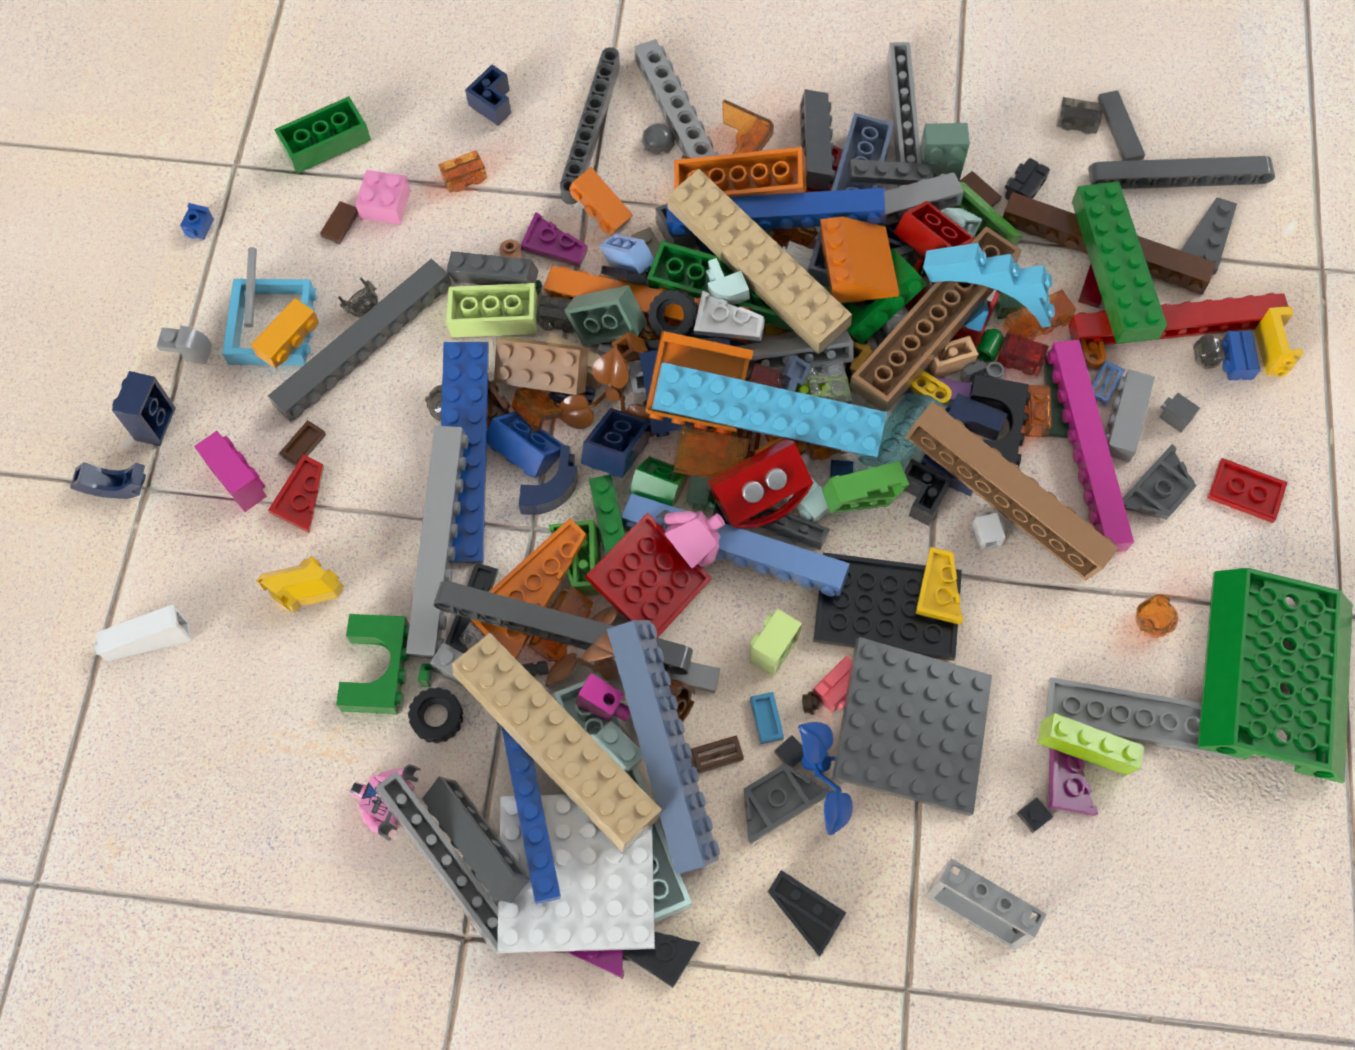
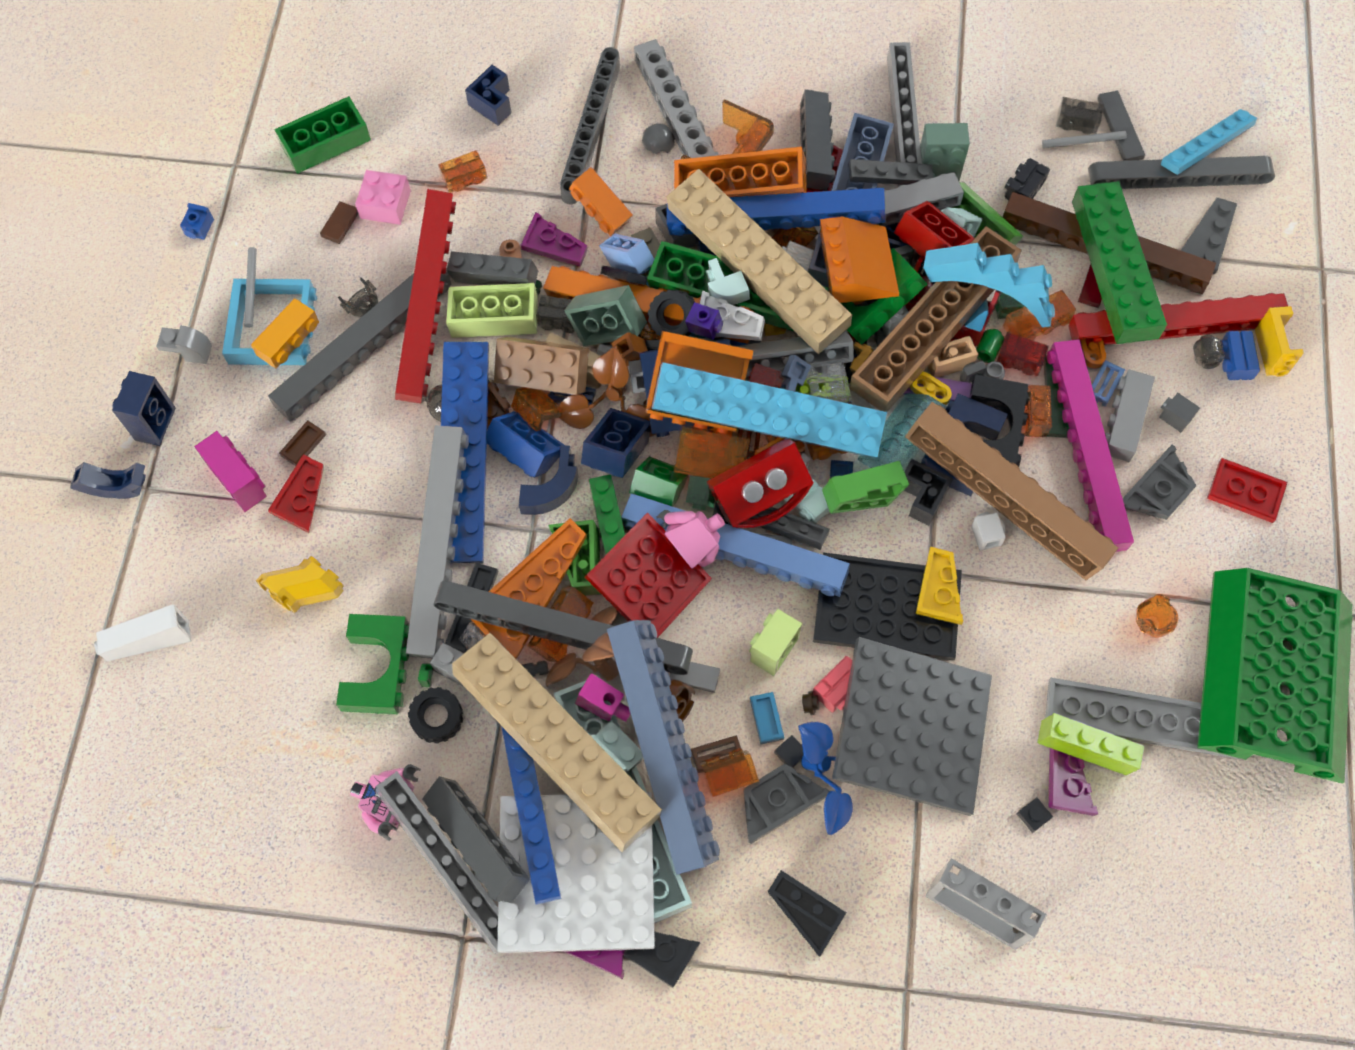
reddish brown tile [959,171,1002,207] -> none
none -> red brick [395,189,456,404]
none -> dark purple brick [685,302,723,340]
none -> clear orange brick [701,748,759,797]
none -> light grey bar [1042,131,1127,148]
none -> medium azure plate [1161,109,1257,175]

